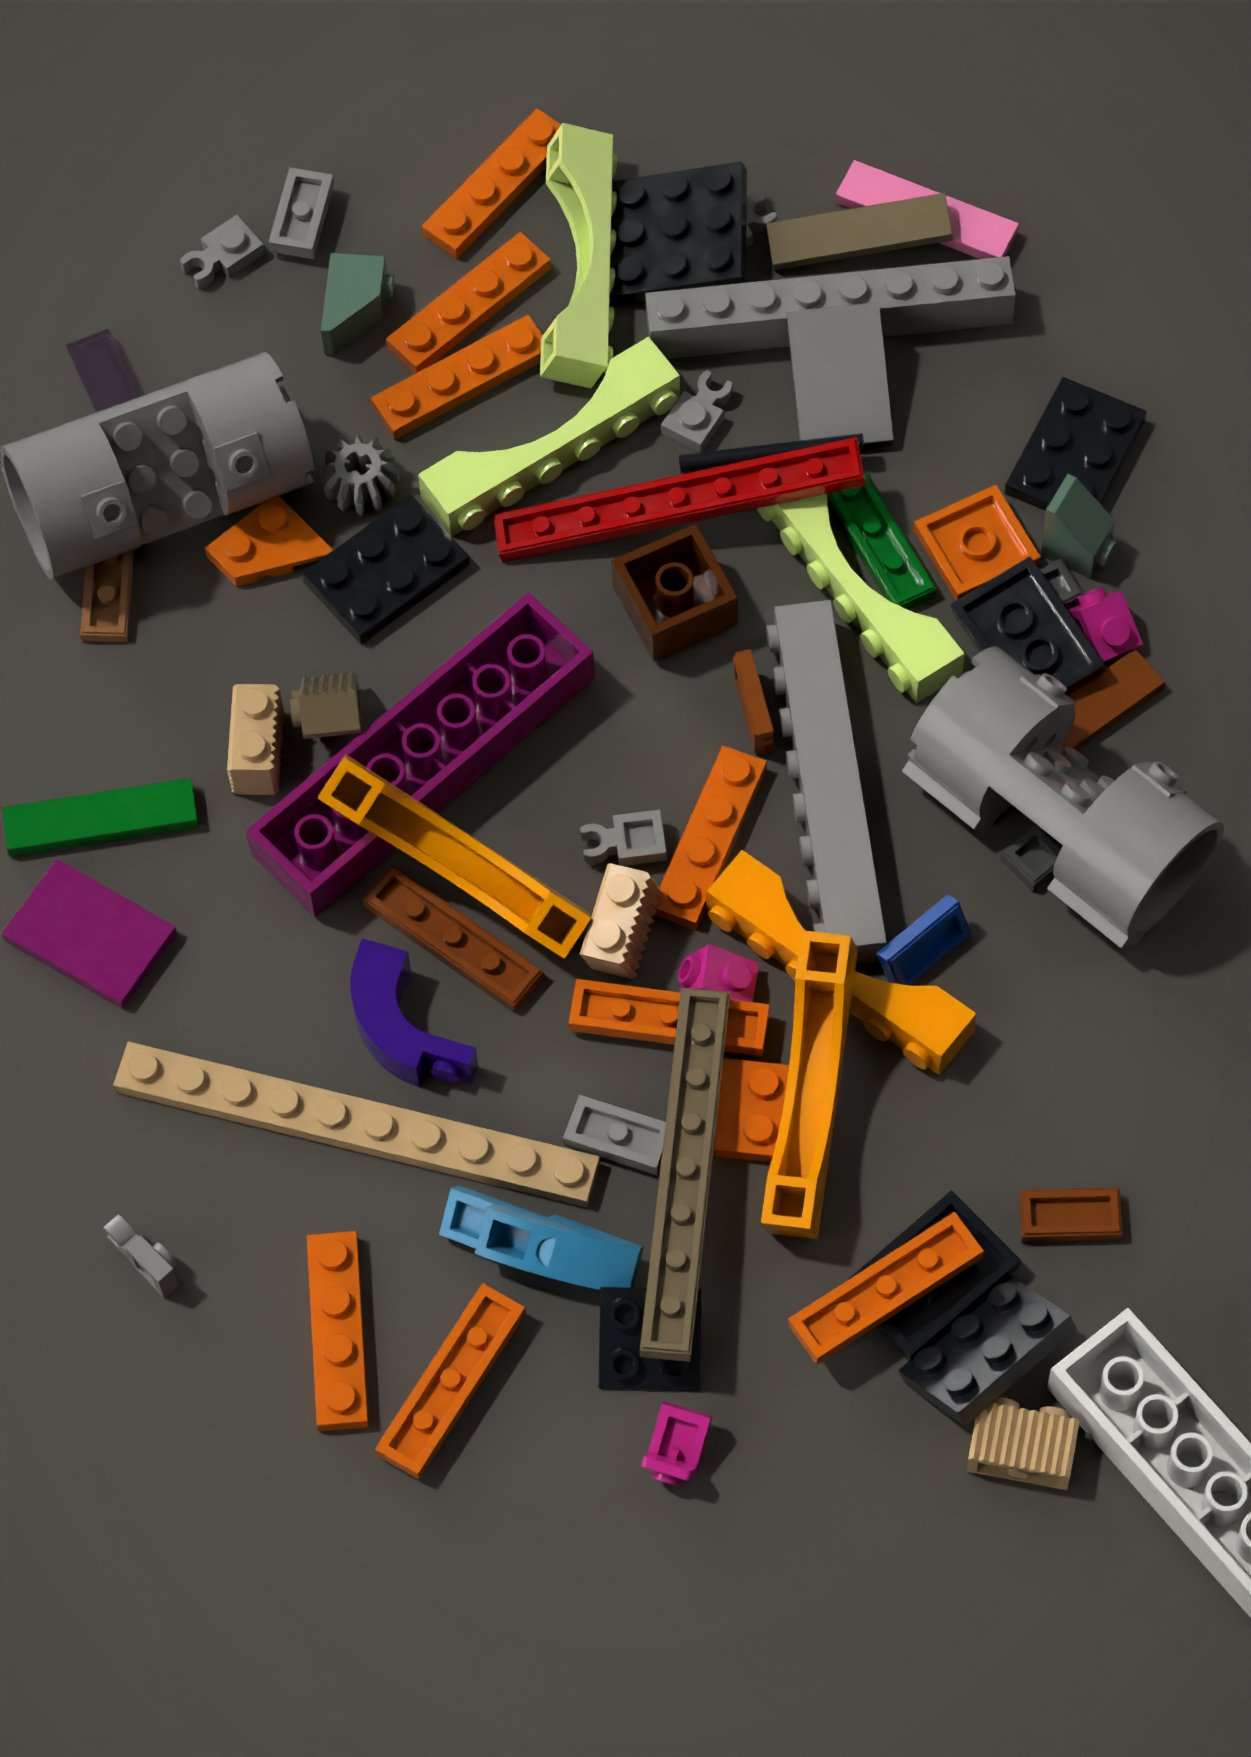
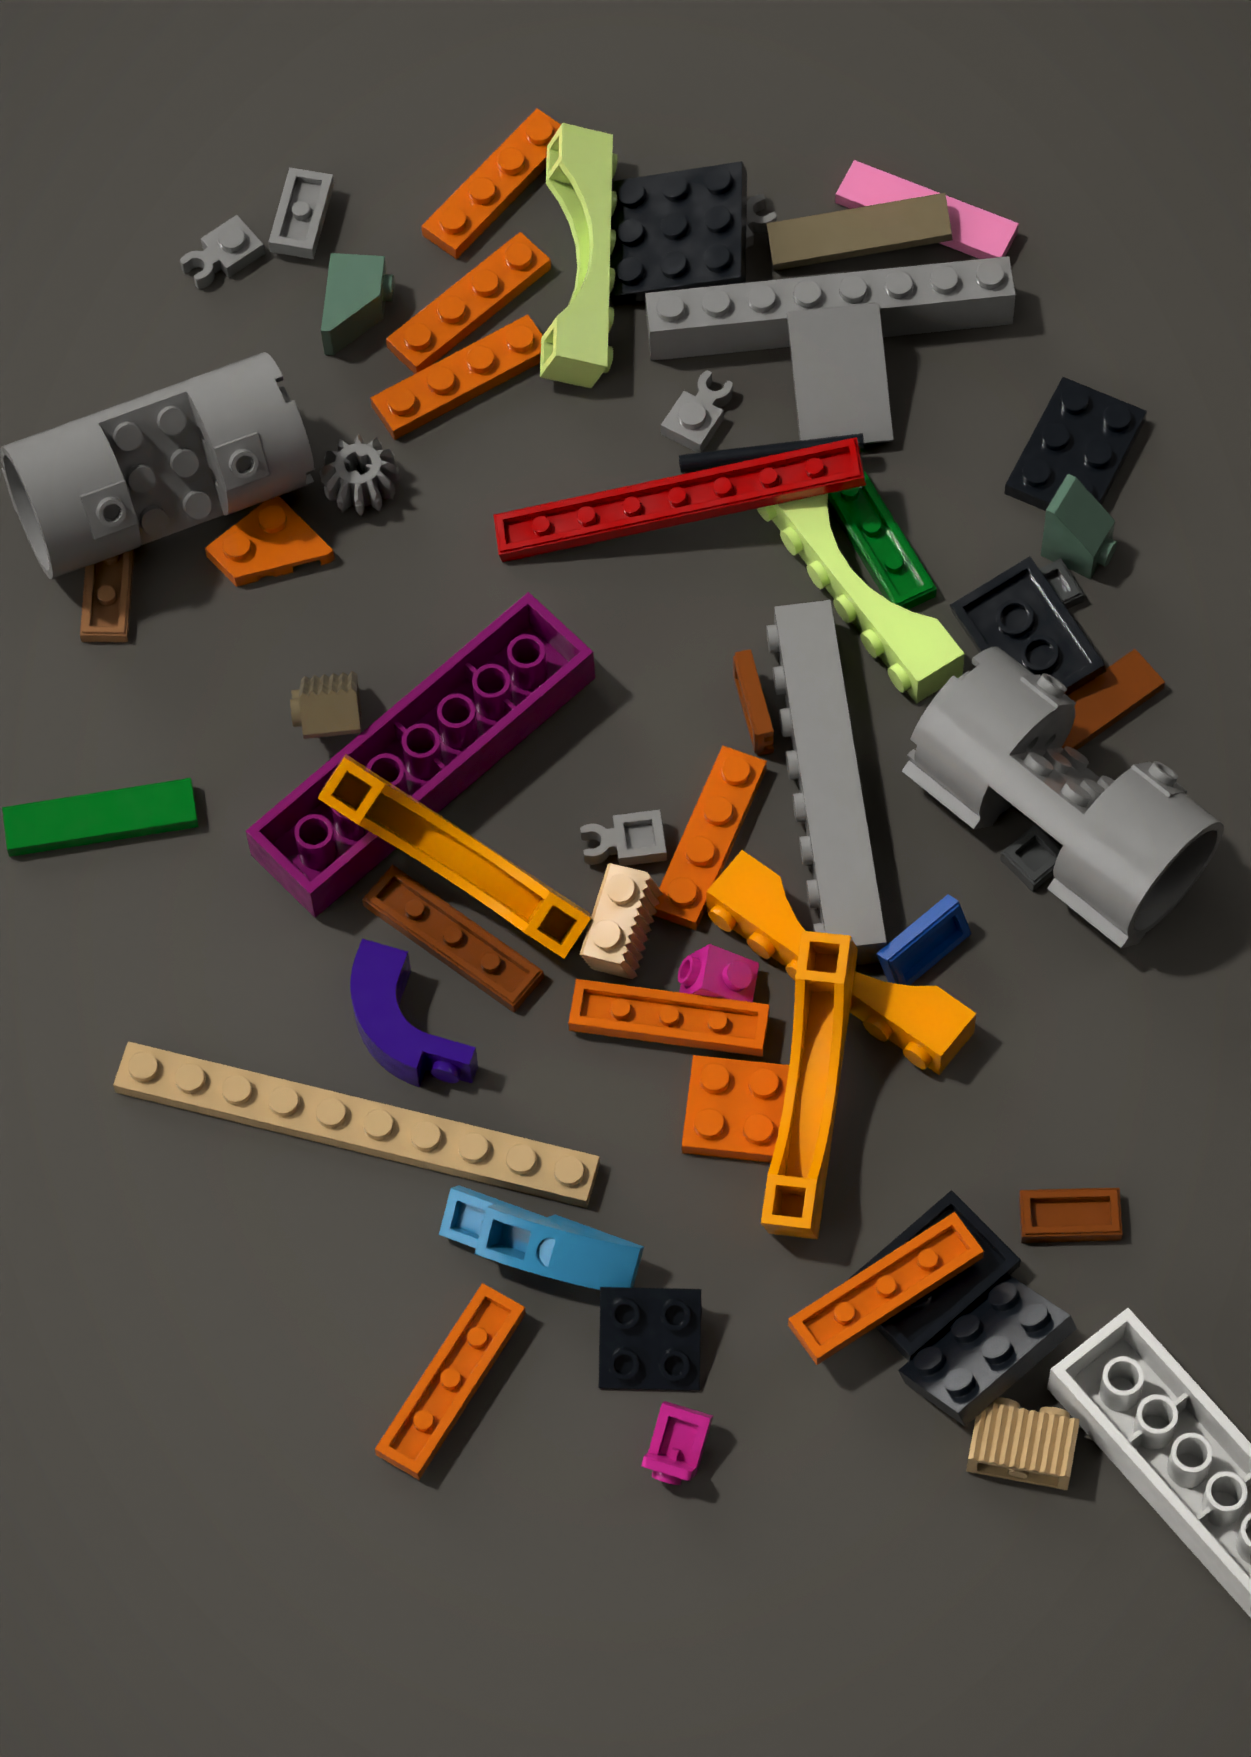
magenta tile [1,858,177,1009] -> none
clear purple tile [66,329,140,413] -> none
light grey plate [103,1214,179,1298] -> none
tan brick [227,684,285,795] -> none
black plate [302,494,470,645] -> none
orange plate [307,1231,369,1432] -> none
yellowish green arch [418,337,680,537] -> none
light grey plate [563,1095,666,1175] -> none
reddish brown brick [611,524,738,662] -> none
dark tan tile [640,987,730,1362] -> none
orange plate [913,485,1041,601] -> none
dark pink bracket [1068,587,1143,662] -> none

